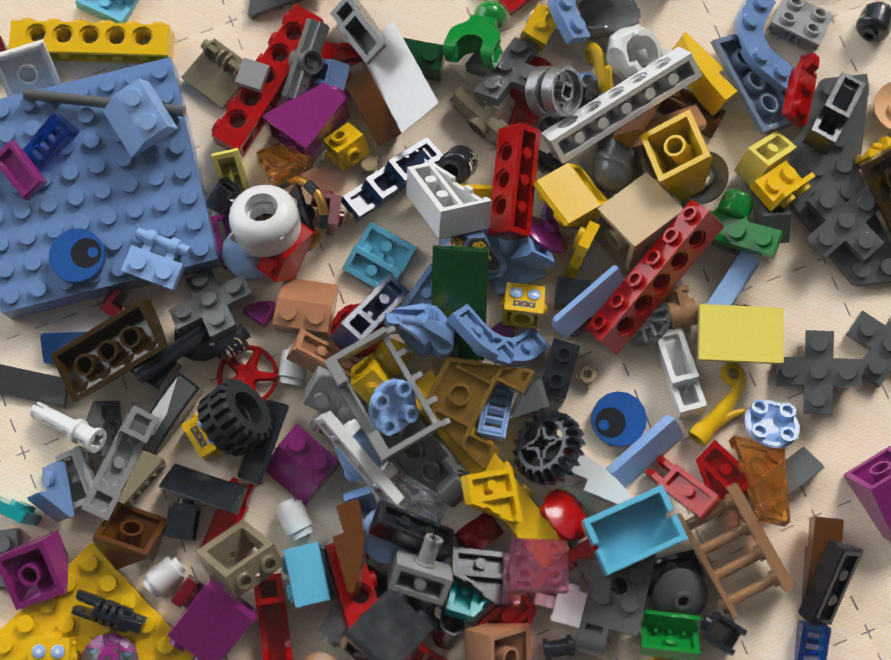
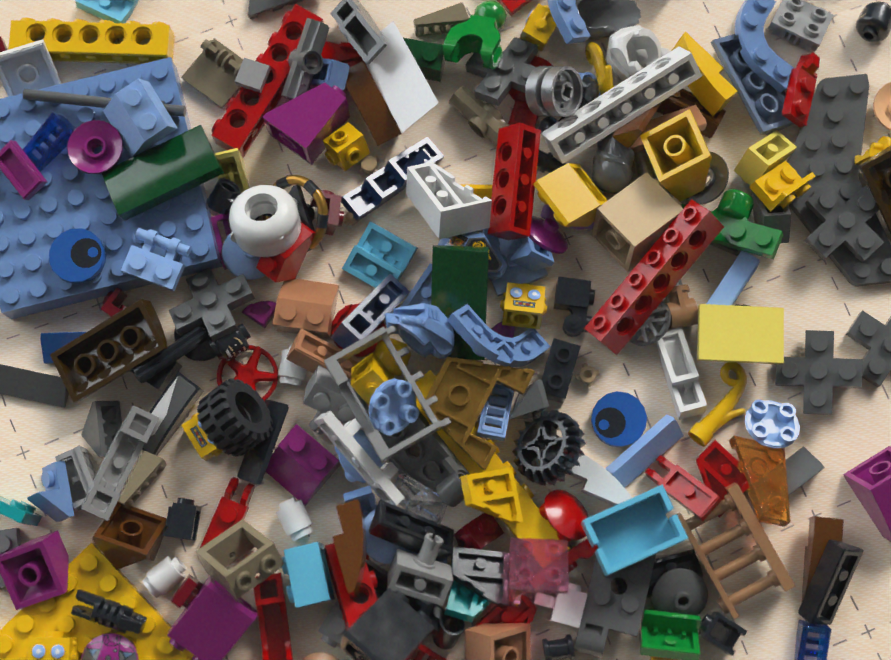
white pin [30,402,107,453] -> none
black slope [159,463,248,515] -> none
clear orange wing [256,143,314,186] -> none
black head [439,145,478,184] -> none
light blue slope [551,265,624,339] -> none
yellow wing [564,221,600,278] -> none
black slope [802,71,866,155] -> none
none -> magenta dish [67,120,123,174]
none -> dark green slope [102,125,224,221]
none -> dark tan slope [413,2,469,36]

